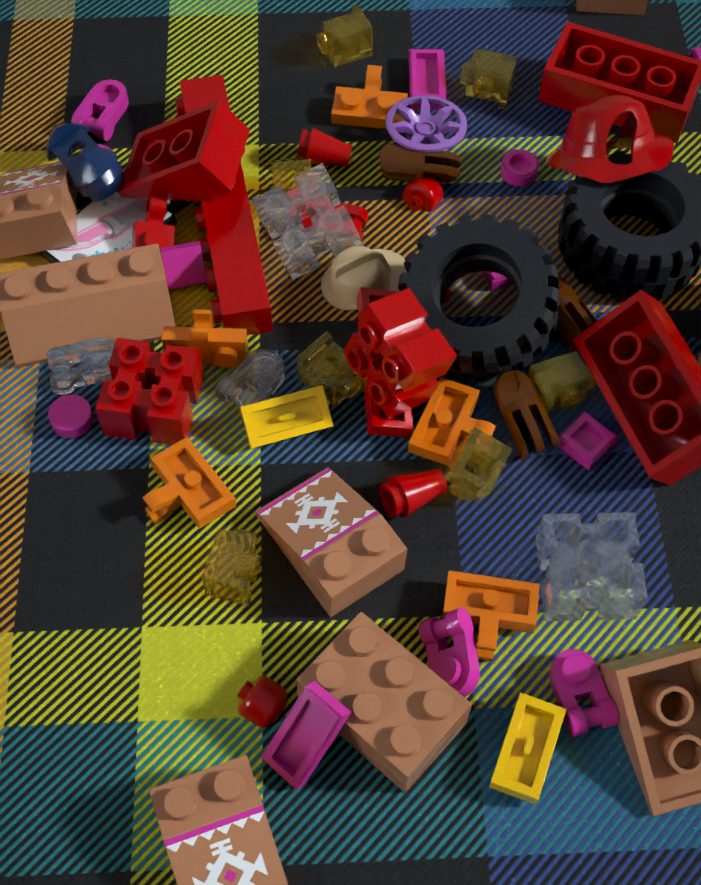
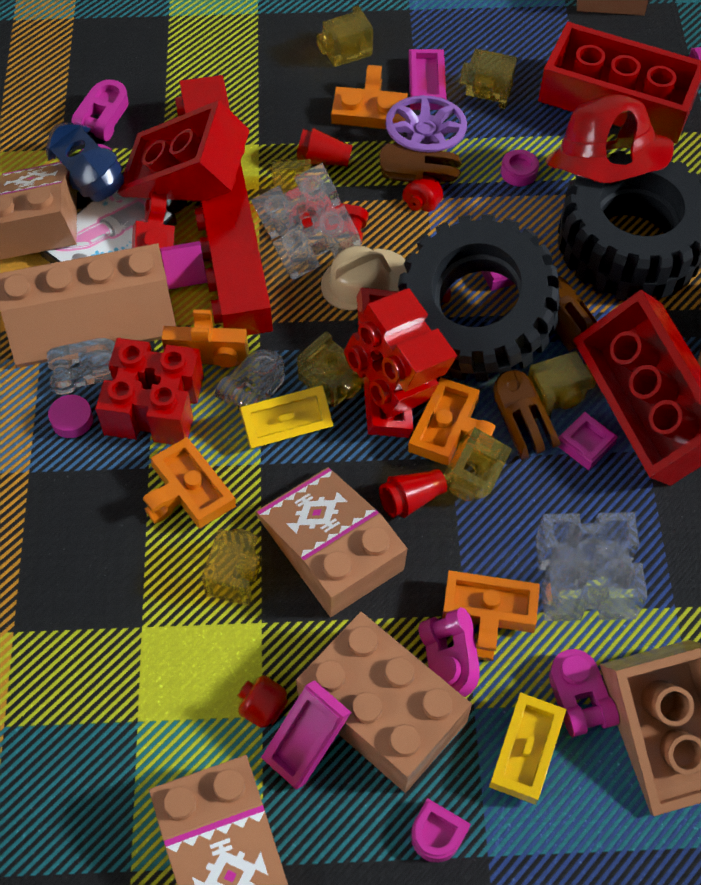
none -> dark pink tile [411,798,471,863]

